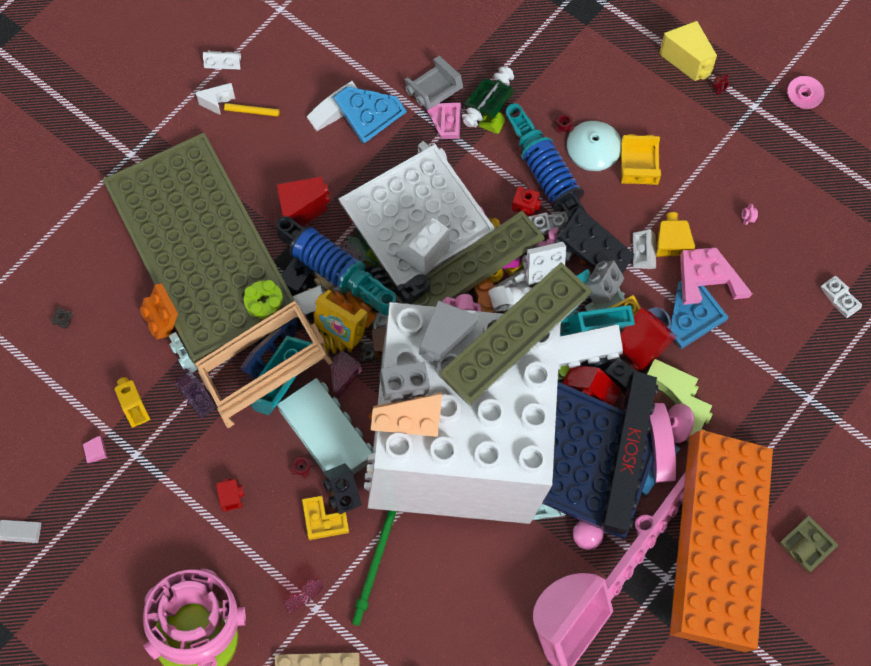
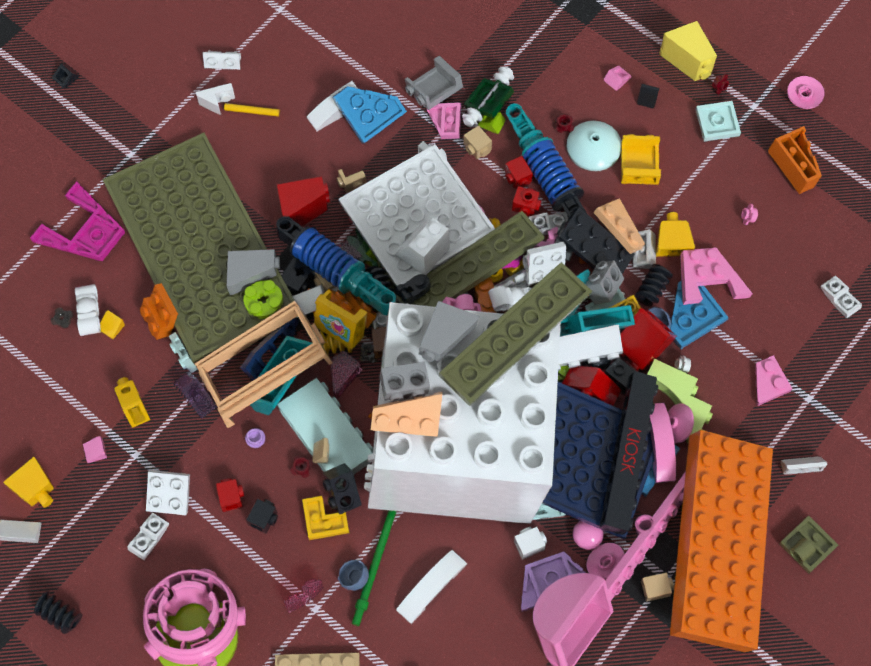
none -> yellow torso [4,457,54,508]
none -> dark pink wing [30,181,125,261]
none -> black piece [34,591,83,634]
none -> black slope [52,63,80,89]
none -> white piece [75,284,101,336]
none -> yellow slope [100,310,125,339]
none -> white slope [127,513,169,560]
none -> white plate [146,470,190,515]
none -> light grey slope [227,250,280,295]
none -> lavender plate [245,428,265,448]
none -> black brick [246,499,278,534]
none -> tan slope [313,438,329,463]
none -> tan bracket [336,169,366,193]
none -> sand blue hair [337,560,369,591]
none -> white slope [396,550,467,624]
none -> tan brick [464,125,492,159]
none -> red brick [505,156,533,189]
none -> white brick [514,527,547,560]
none -> lavender wing [521,552,585,612]
none -> bright pink dish [586,543,625,580]
none -> light nougat wing [594,198,645,254]
none -> bright pink slope [604,66,632,91]
none -> black piece [635,264,673,306]
none -> black slope [637,84,660,108]
none -> tan brick [641,573,674,602]
none -> white plate [674,356,691,373]
none -> light aqua plate [696,101,741,141]
none -> bright pink wing [755,355,792,406]
none -> orange wedge [768,126,822,194]
none -> white slope [781,457,827,475]

